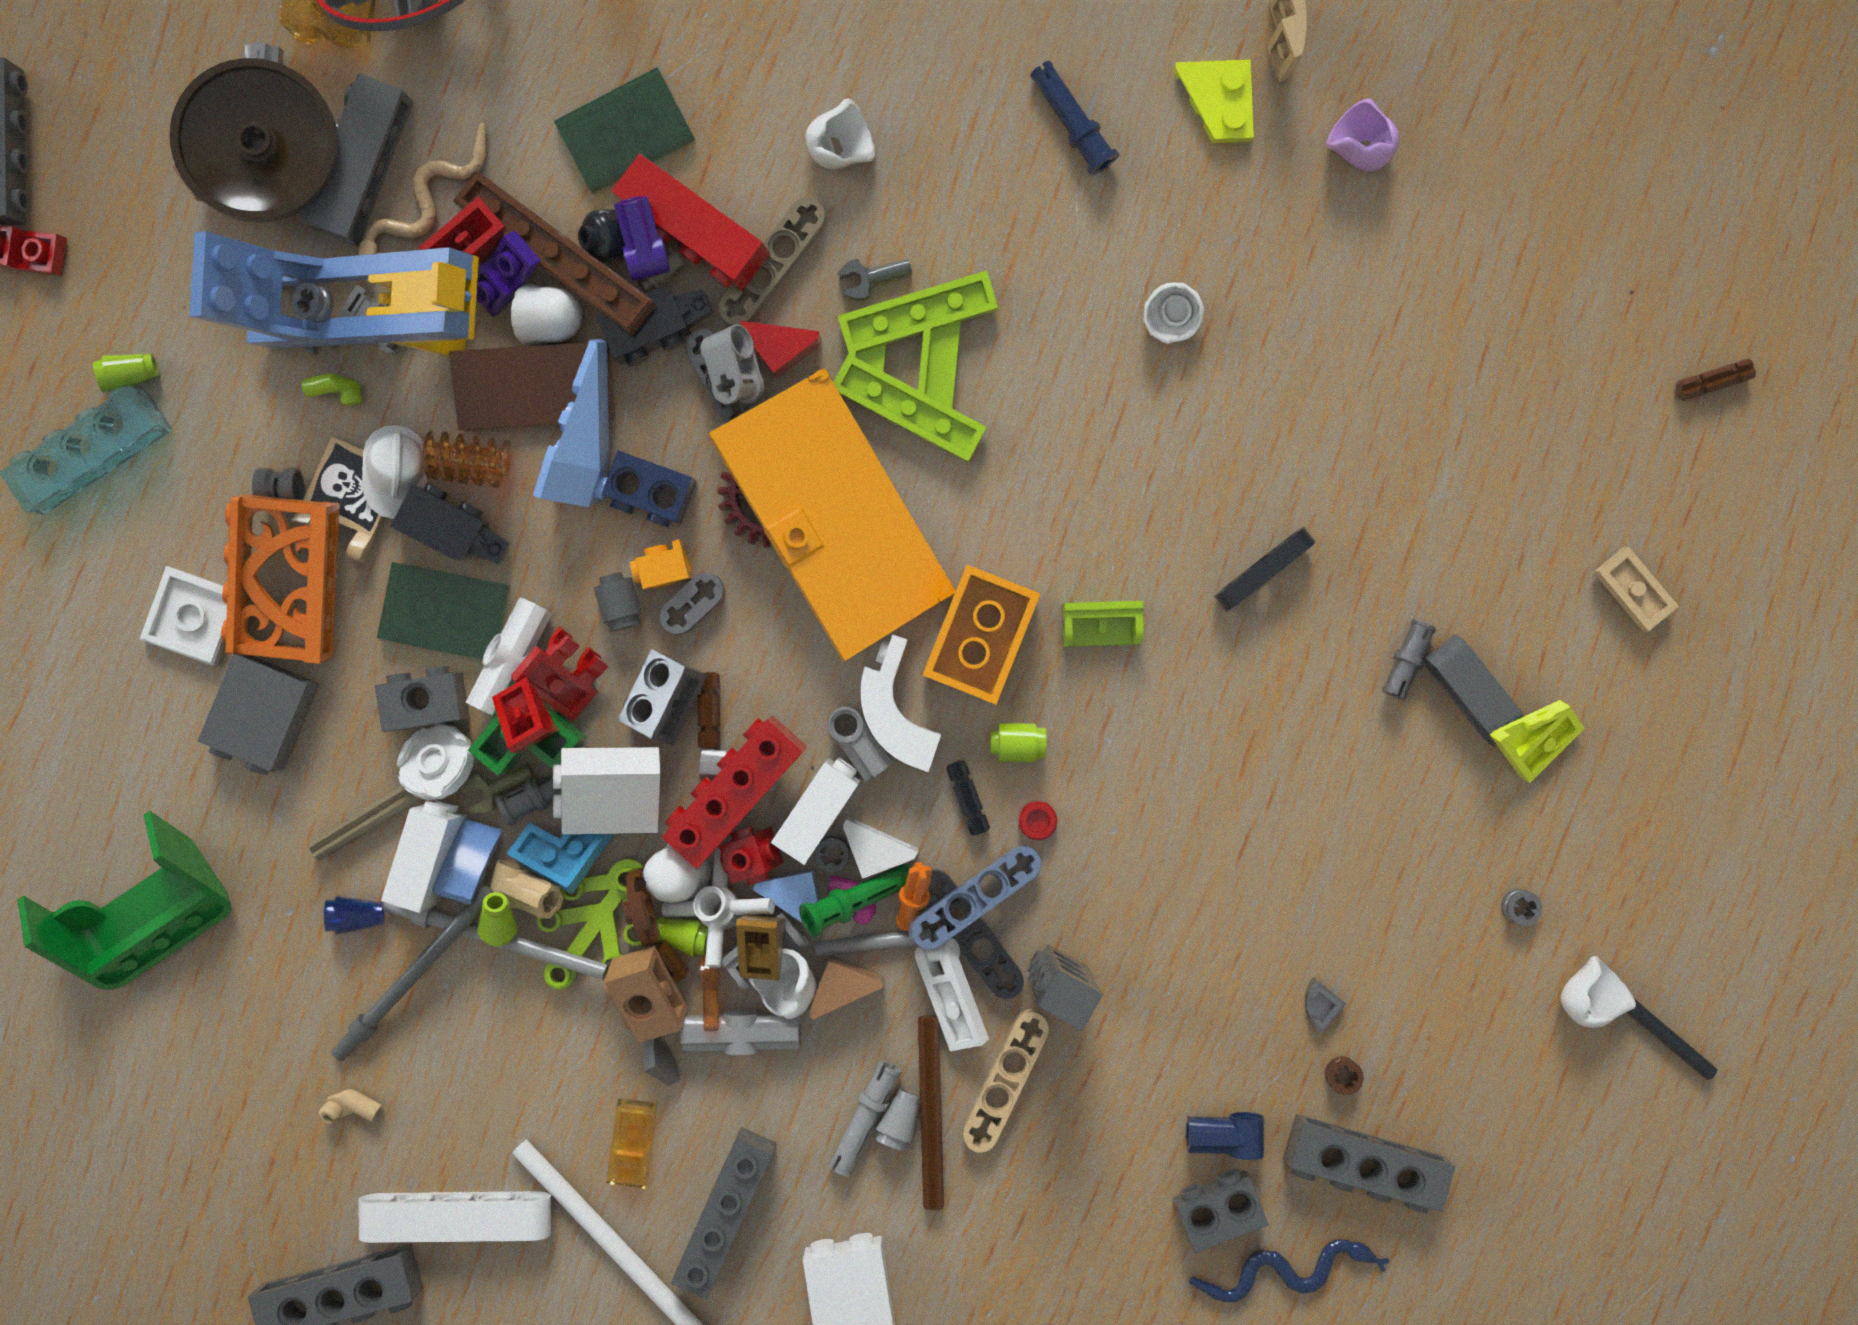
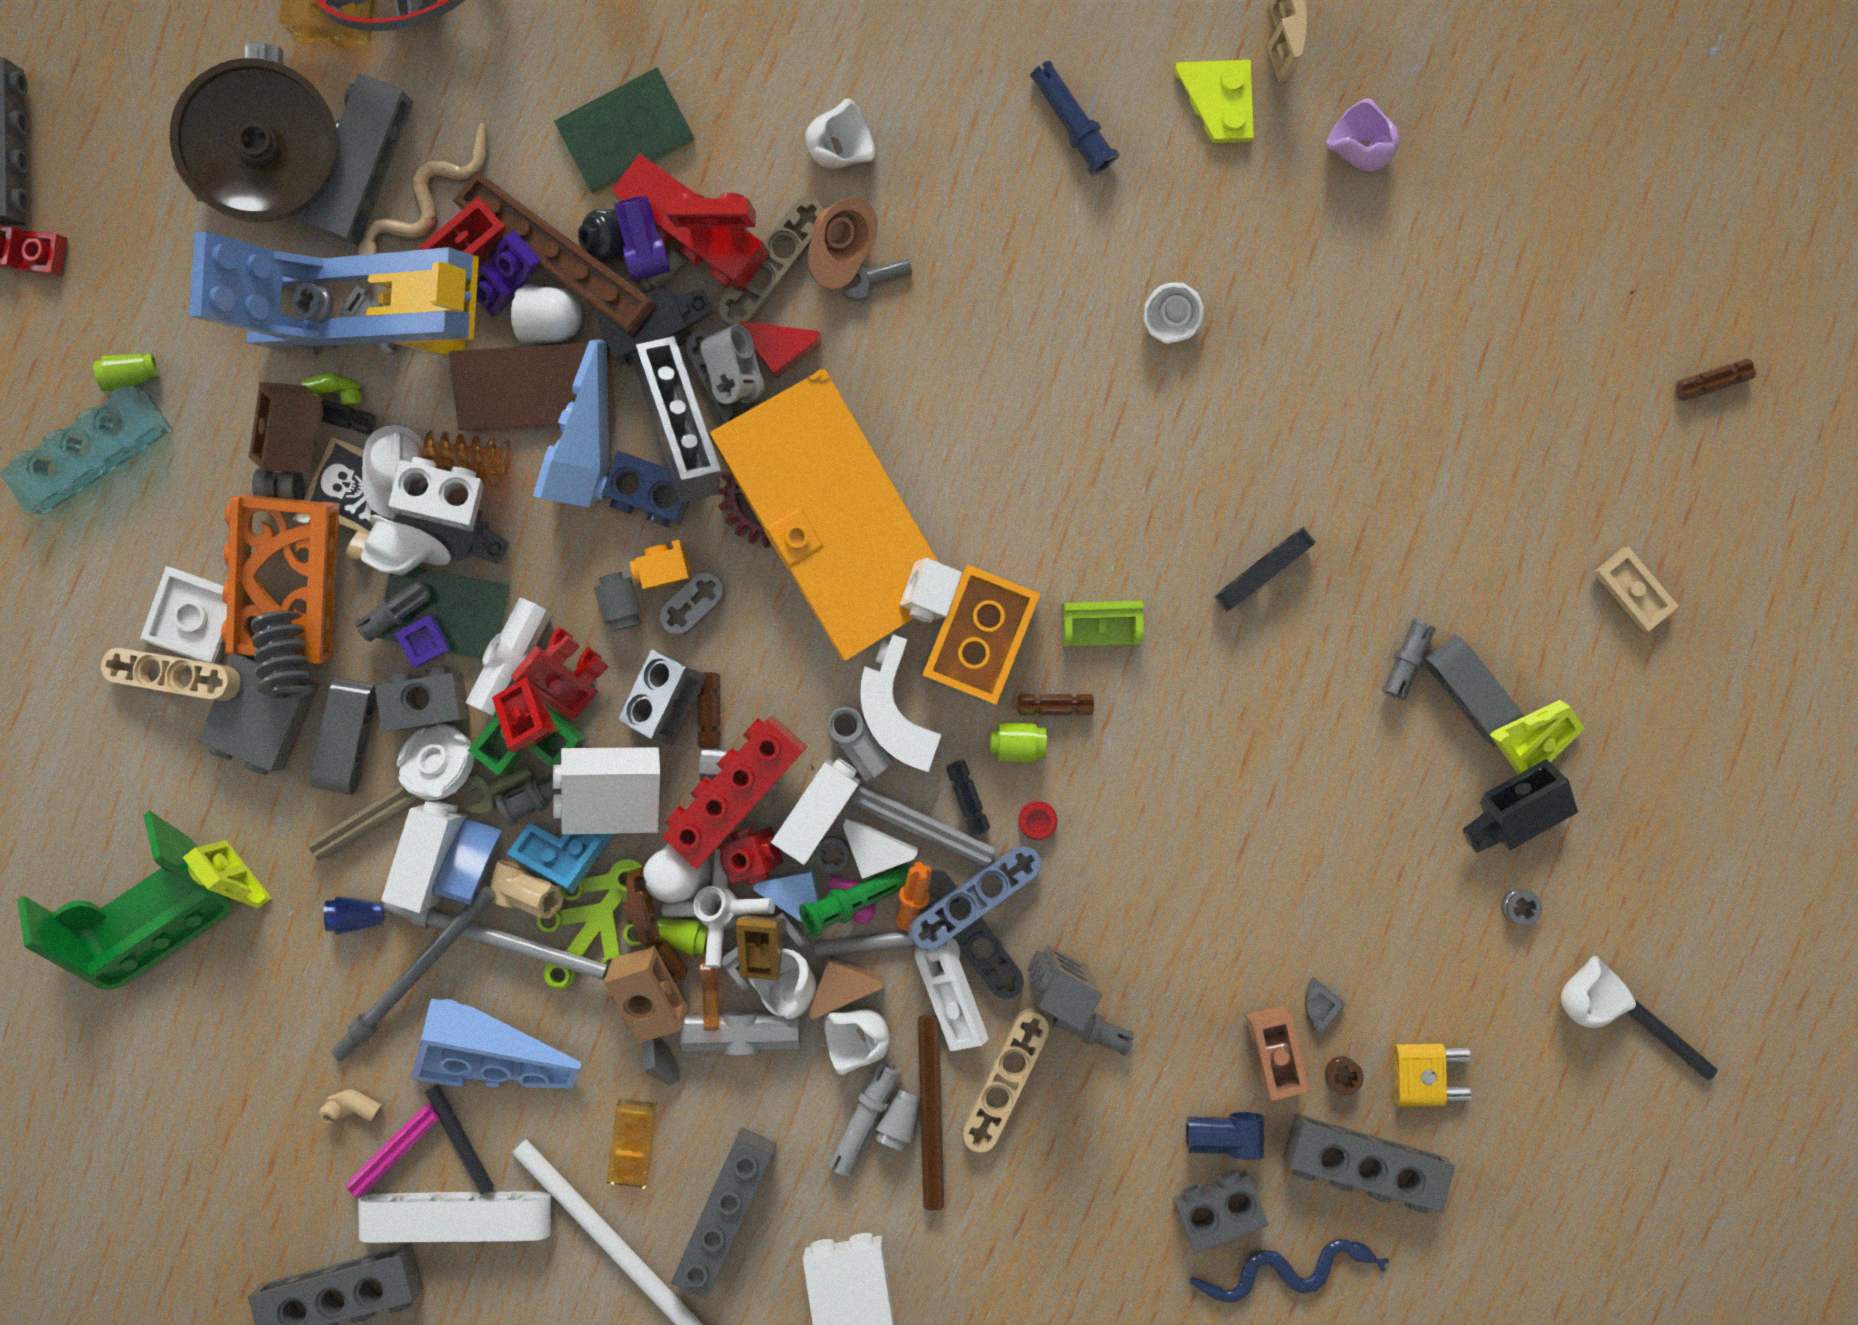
lime cone [477,892,518,947] -> none
lime plate [833,270,998,463] -> none
none -> tan beam [101,648,241,701]
none -> neon yellow wing [182,840,272,909]
none -> reddish brown brick [248,382,323,473]
none -> dark grey piece [250,611,312,699]
none -> dark grey beam [310,677,377,795]
none -> black axle [321,399,376,434]
none -> dark pink axle [346,1104,439,1198]
none -> dark grey axle [355,580,431,642]
none -> white piece [361,515,451,576]
none -> white brick [388,457,484,532]
none -> dark purple plate [395,615,452,668]
none -> light blue wedge [411,999,581,1088]
none -> black bar [424,1084,494,1194]
none -> dark grey brick [636,336,721,503]
none -> red plate [666,193,756,240]
none -> nougat piece [807,197,878,289]
none -> white hair [823,1009,890,1075]
none -> light grey axle [850,785,995,867]
none -> white brick [899,557,962,623]
none -> reddish brown axle [1018,694,1094,715]
none -> dark grey pin [1052,1013,1134,1056]
none -> nougat brick [1245,1005,1310,1101]
none -> yellow piece [1393,1044,1472,1107]
none -> black hinge [1463,759,1578,853]

